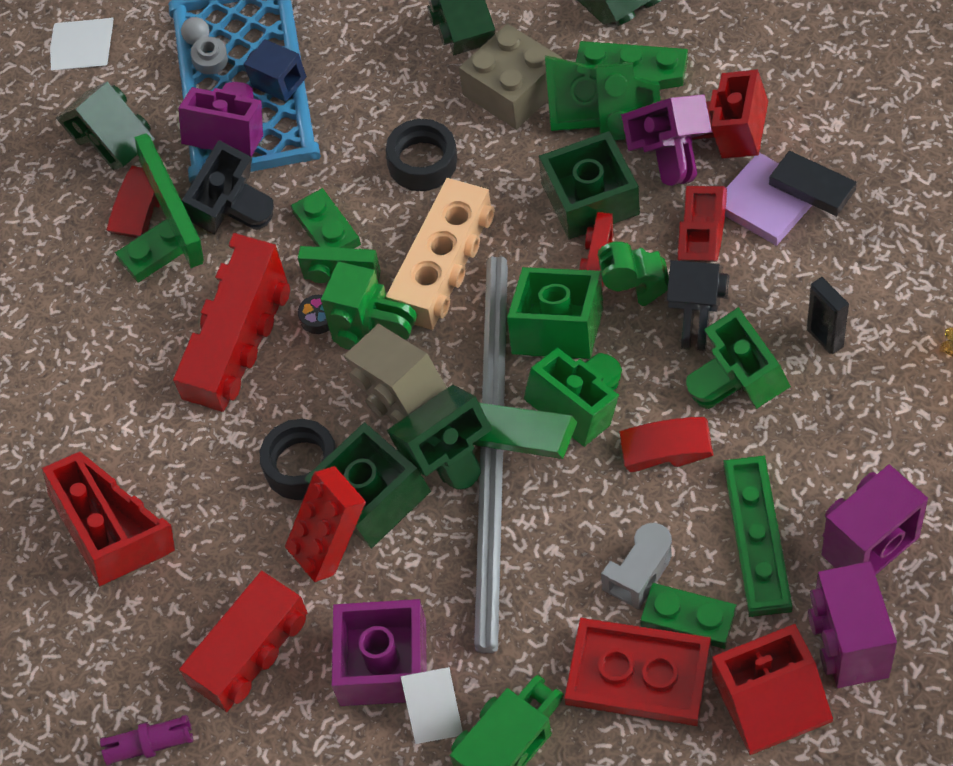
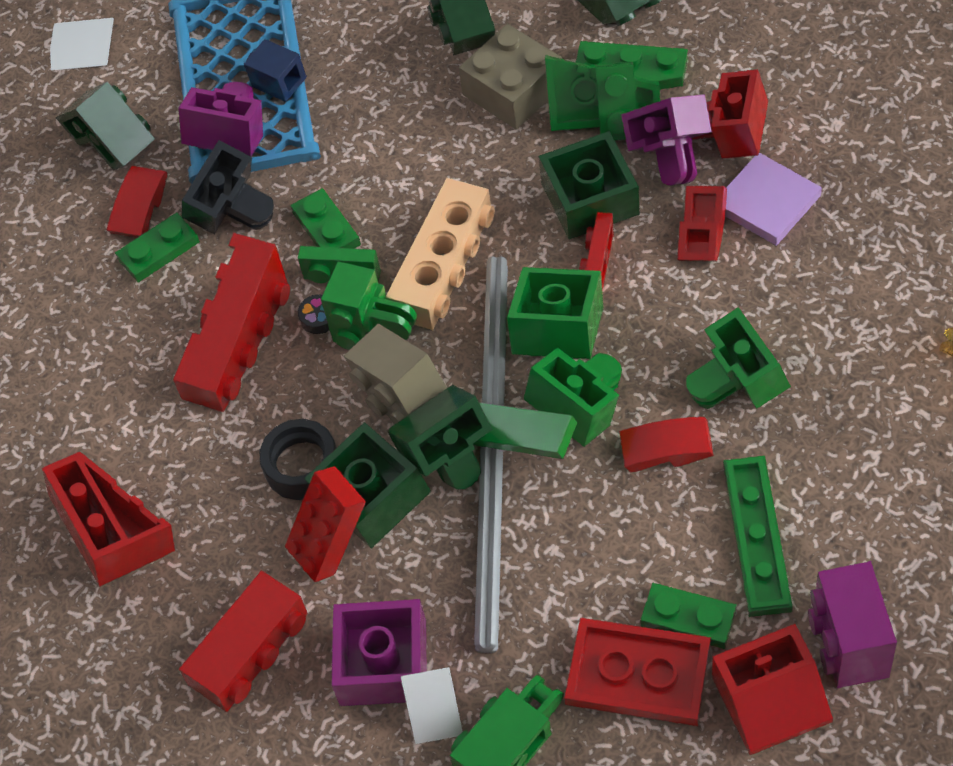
magenta pin [100,715,194,766] -> none
green tile [134,133,204,268] -> none
light grey plate [181,17,228,74] -> none
black tyre [386,118,457,192] -> none
green leg [597,242,669,307] -> none
light grey leg [601,523,672,609] -> none
black brick [667,260,730,351] -> none
black tile [769,150,857,217] -> none
black tile [807,277,849,354] -> none
magenta brick [821,464,928,575] -> none

